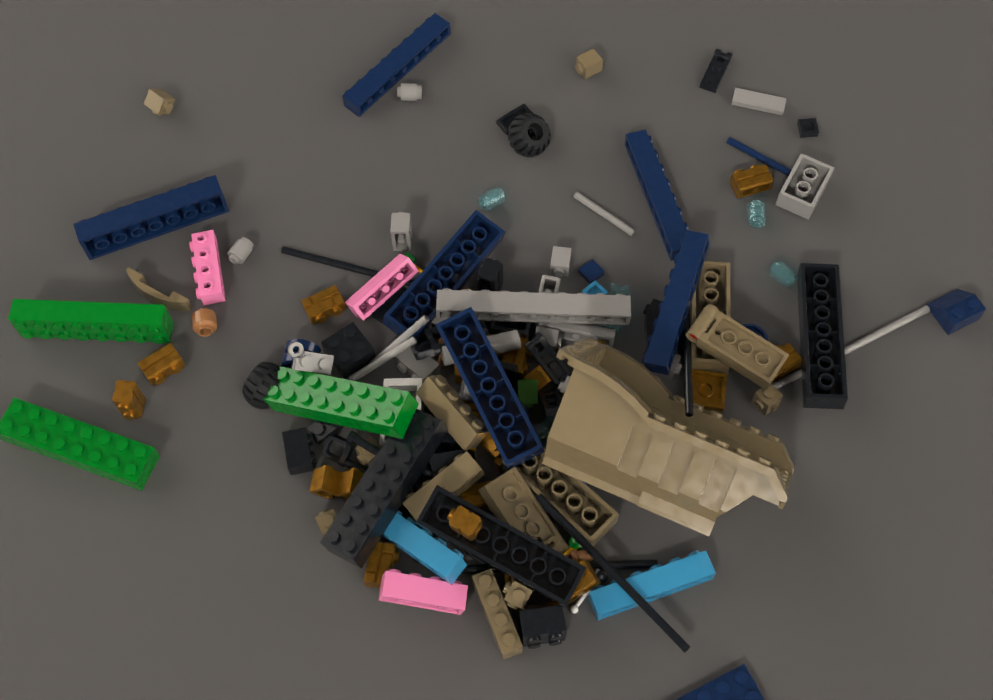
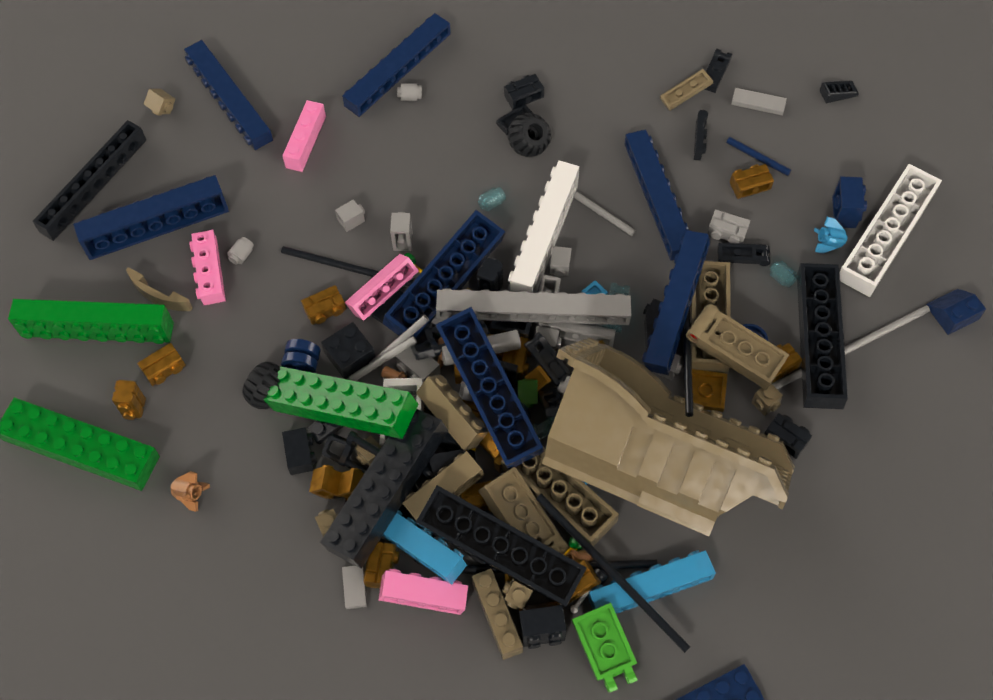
medium nougat head [192,308,217,337] -> none
light grey hinge [288,342,334,375] -> none
pearl gold brick [447,505,482,541] -> none
dark tan brick [575,48,603,79] -> none
dark blue tile [578,259,605,284] -> none
clear light blue brick [747,200,766,228] -> none
light grey brick [775,153,835,220] -> none
black plate [797,118,819,138] -> none
none -> black brick [33,120,146,241]
none -> medium nougat brick [171,471,210,512]
none -> dark blue brick [184,40,273,150]
none -> bright pink brick [283,100,326,172]
none -> light grey brick [335,199,365,232]
none -> light grey tile [342,566,367,609]
none -> medium nougat pin [381,366,407,379]
none -> black brick [504,74,544,110]
none -> white brick [508,161,579,293]
none -> bright green tile [571,603,637,692]
none -> dark tan tile [660,69,713,111]
none -> black plate [694,110,708,161]
none -> light grey brick [707,209,751,244]
none -> black plate [718,243,770,266]
none -> black brick [764,413,812,459]
none -> dark azure brick [814,216,848,254]
none -> black slope [820,81,859,103]
none -> dark blue brick [832,176,867,228]
none -> white brick [839,164,942,297]

